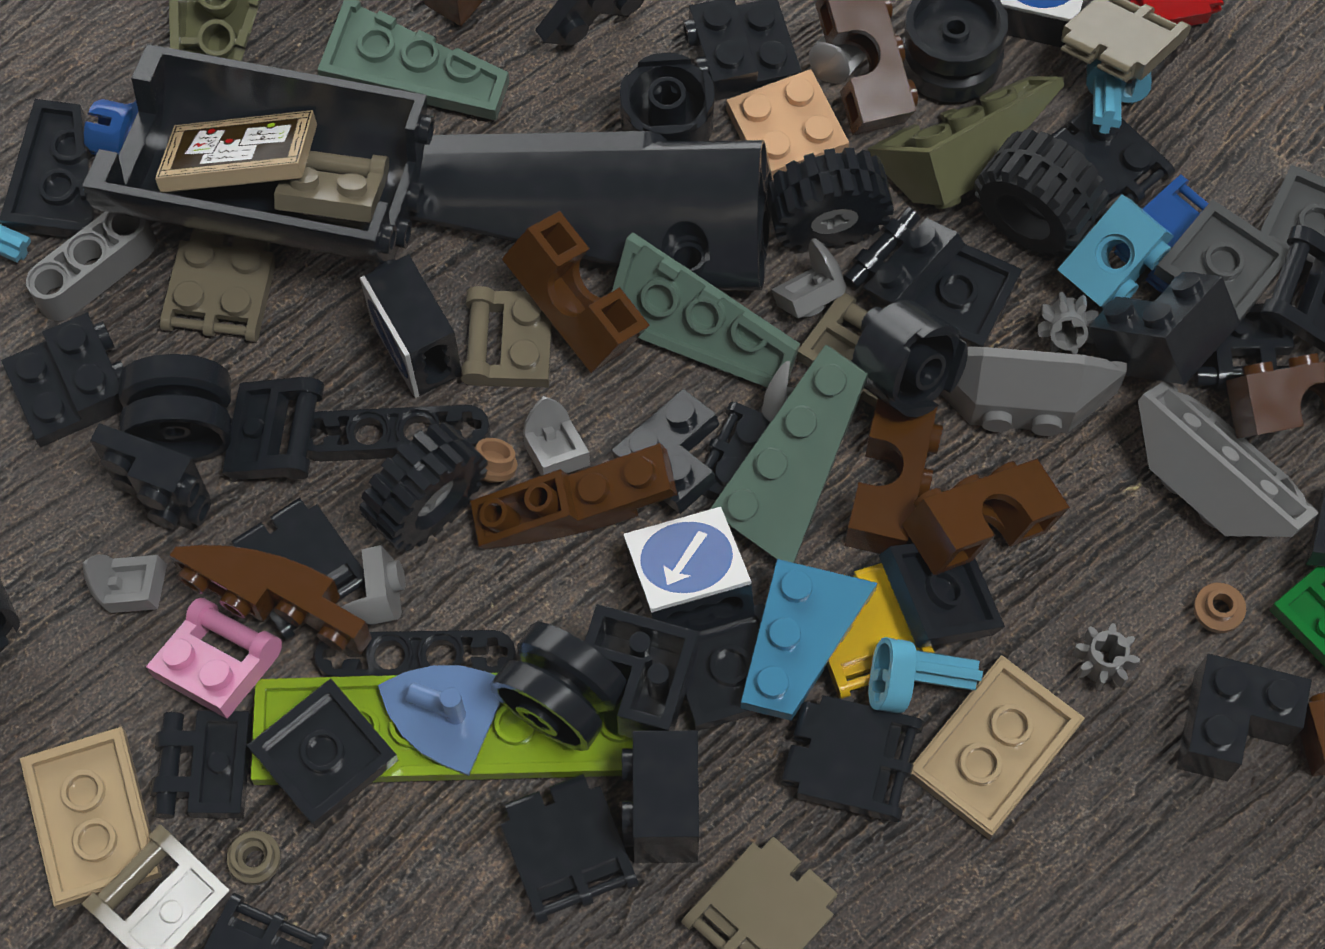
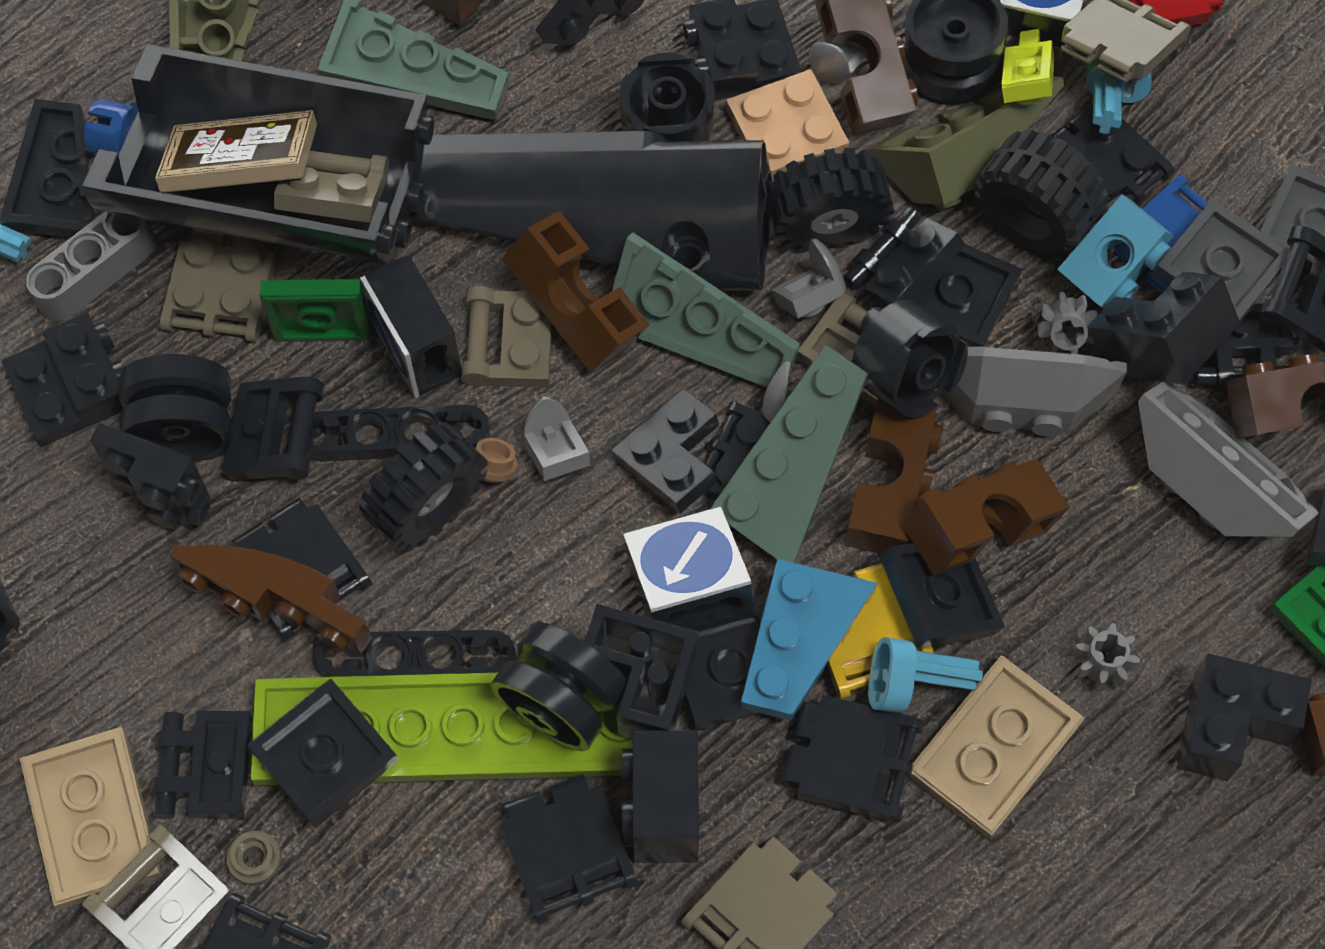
light grey plate [82,554,167,613] -> none
bright pink plate [146,597,282,719] -> none
light grey plate [341,545,406,624] -> none
medium blue shield [378,665,501,776] -> none
reddish brown slope [470,443,677,549] -> none
medium nougat plate [1193,583,1246,633] -> none
none -> green plate [259,279,372,341]
none -> neon yellow hinge [1002,29,1054,105]

